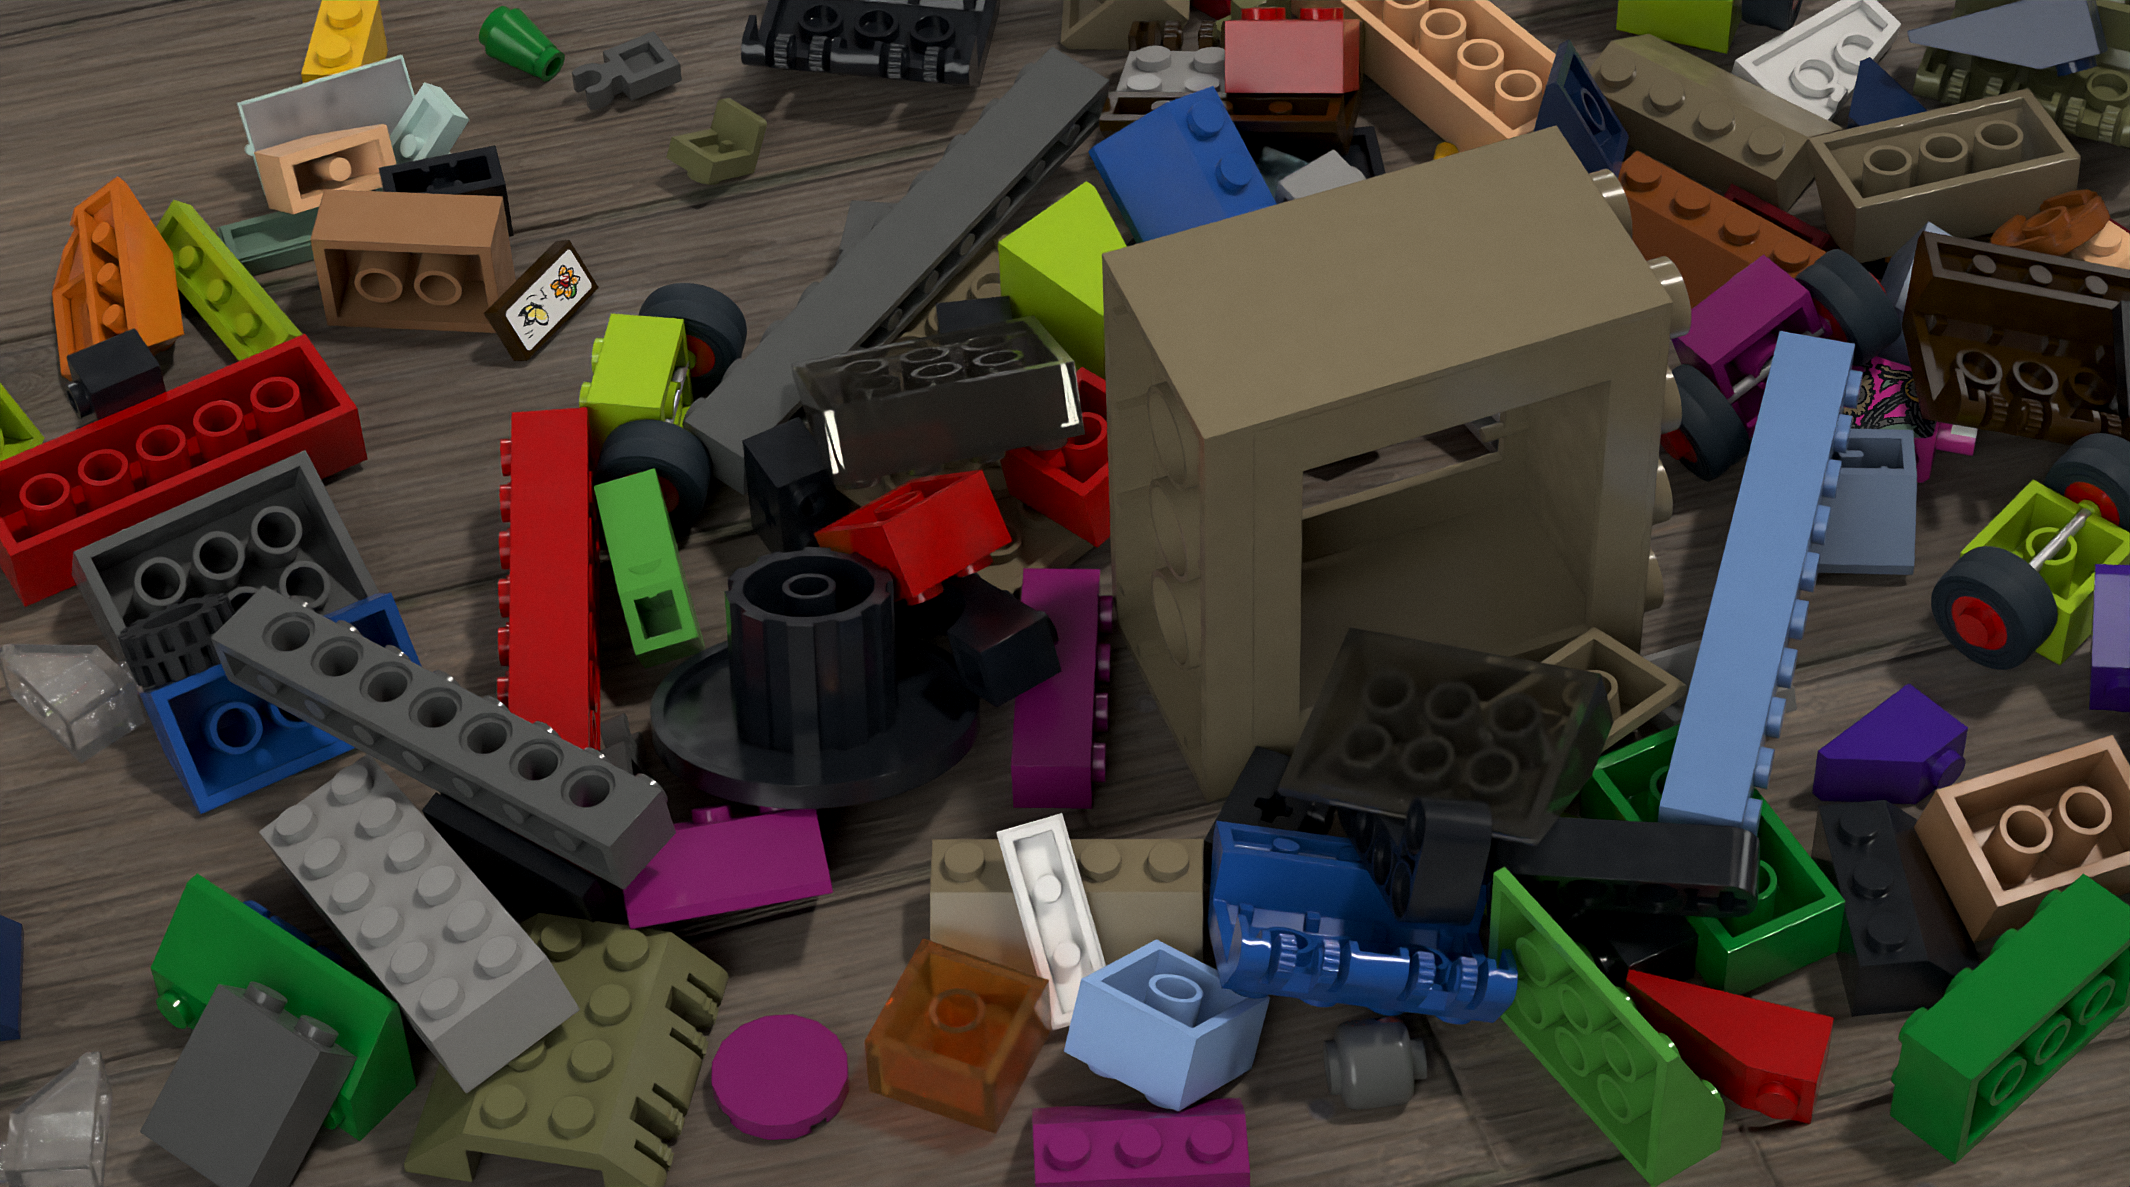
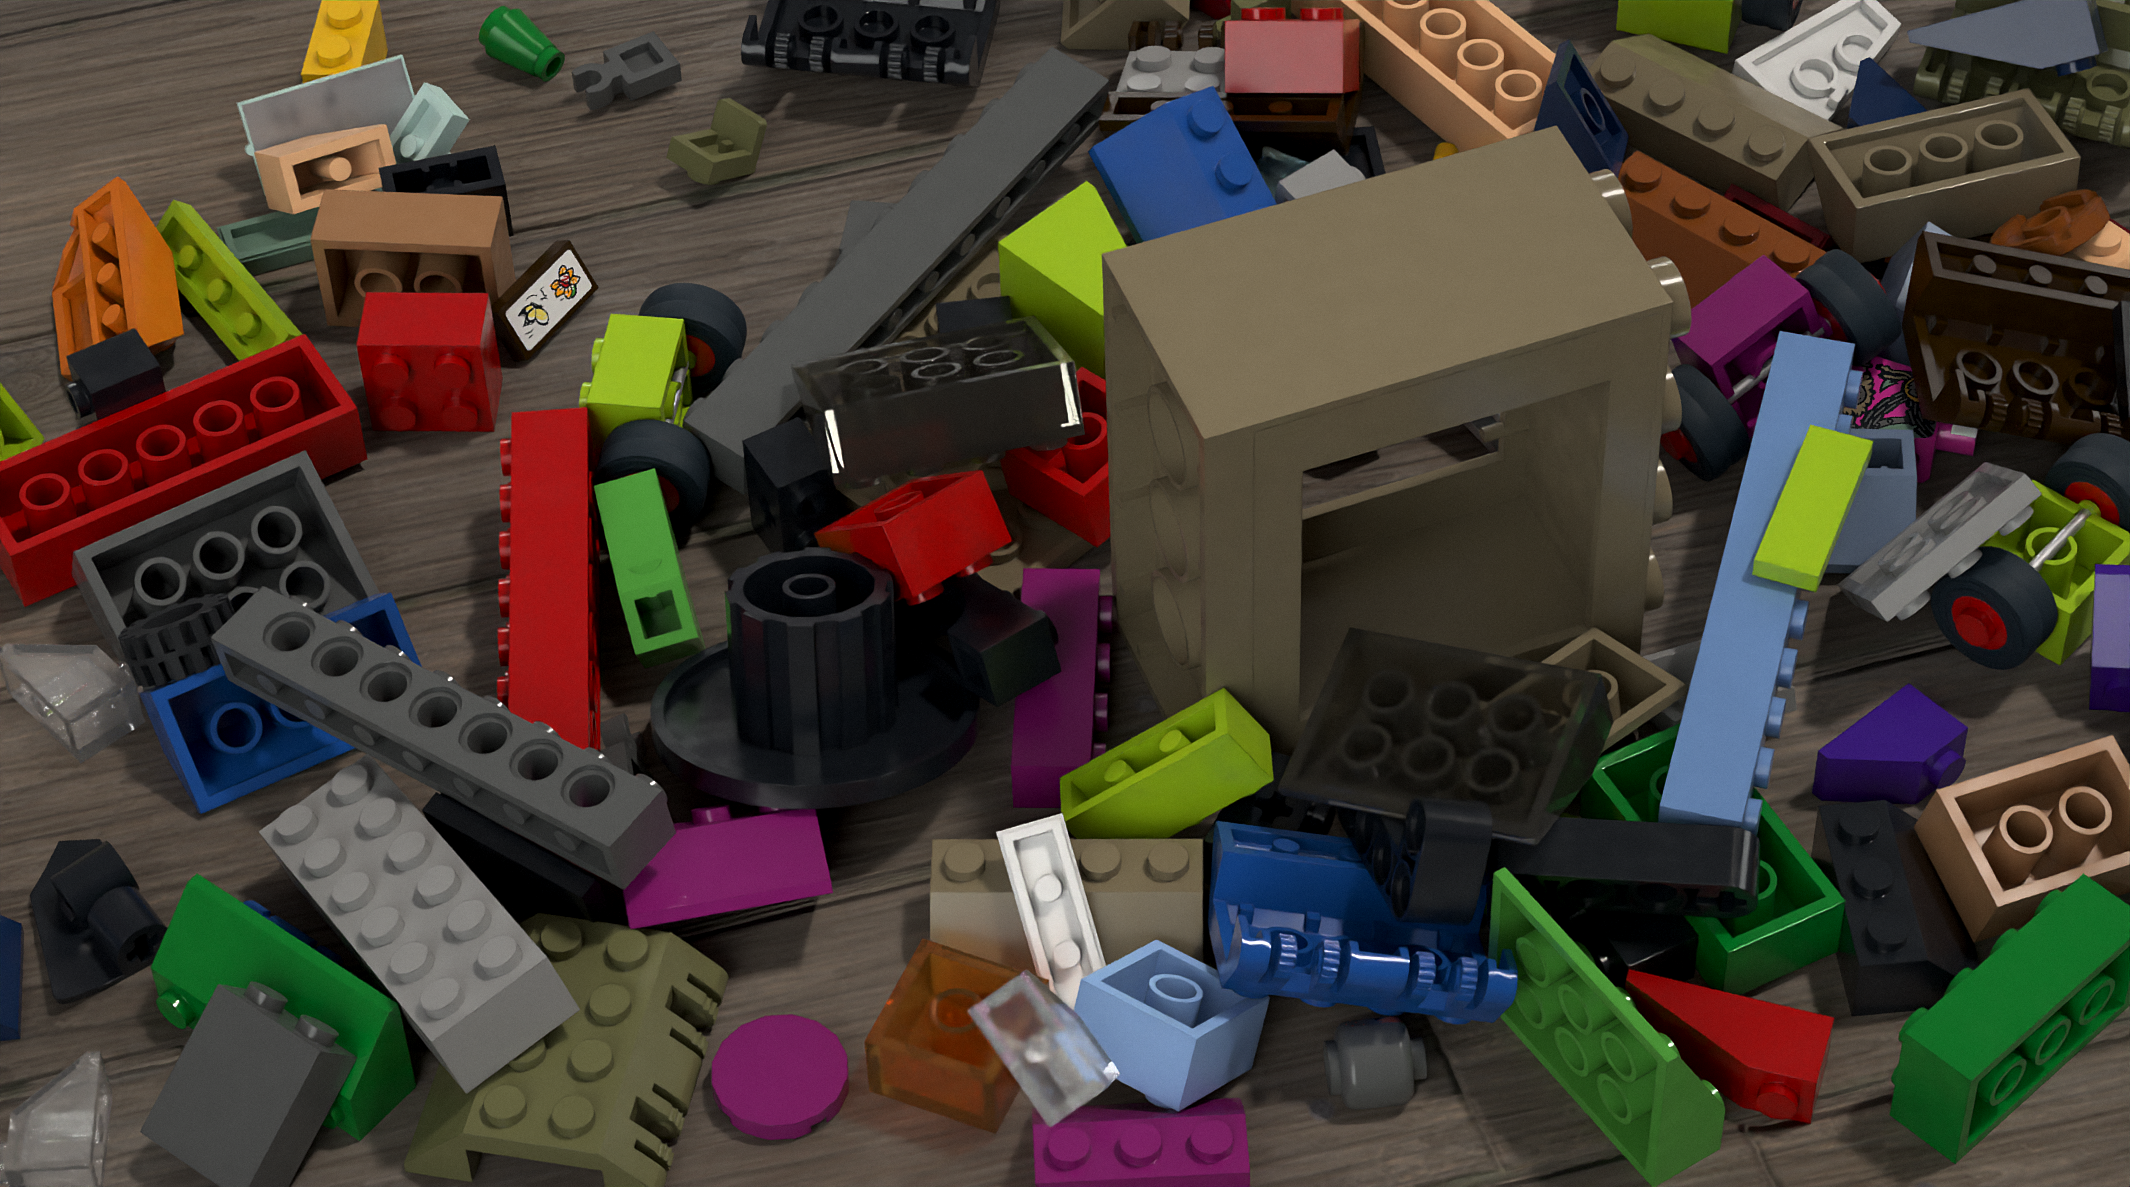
none -> black panel [30,839,167,1004]
none -> red brick [356,292,503,432]
none -> clear slope [968,969,1120,1128]
none -> lime brick [1060,688,1274,839]
none -> lime tile [1752,424,1873,592]
none -> light grey plate [1837,462,2042,622]

